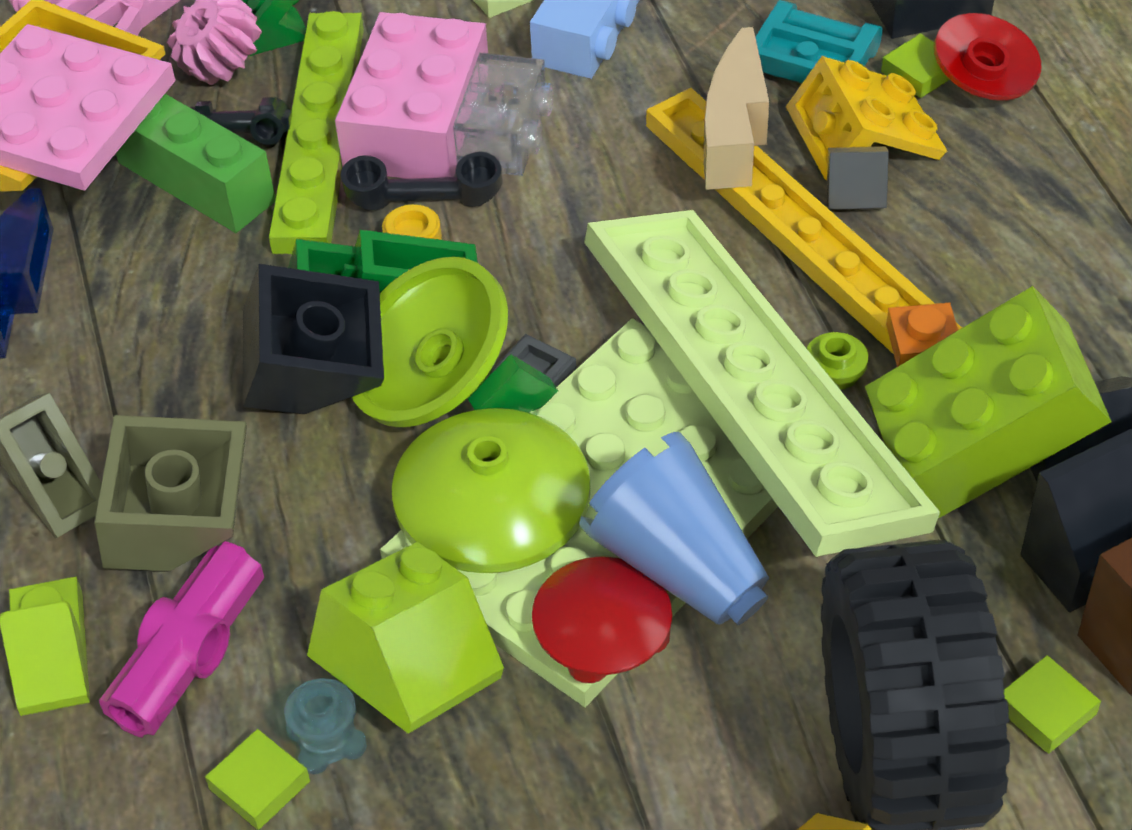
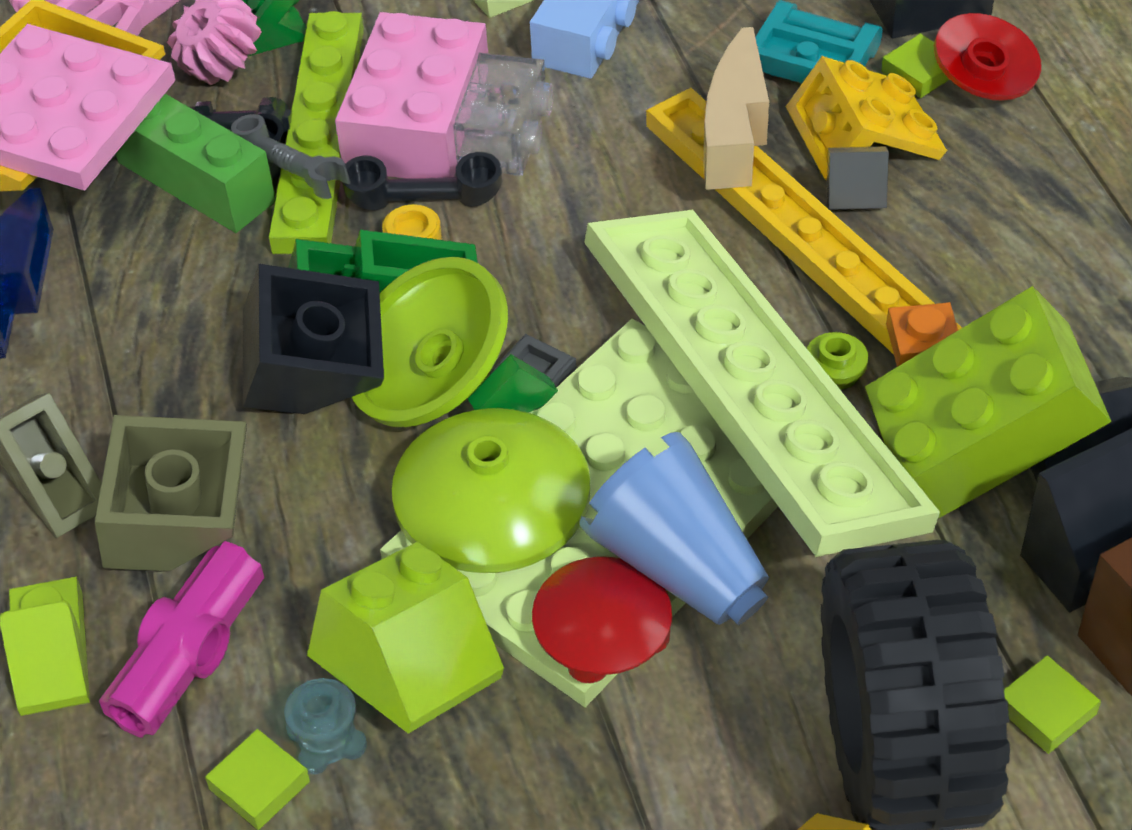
none -> dark grey brick [231,114,351,199]

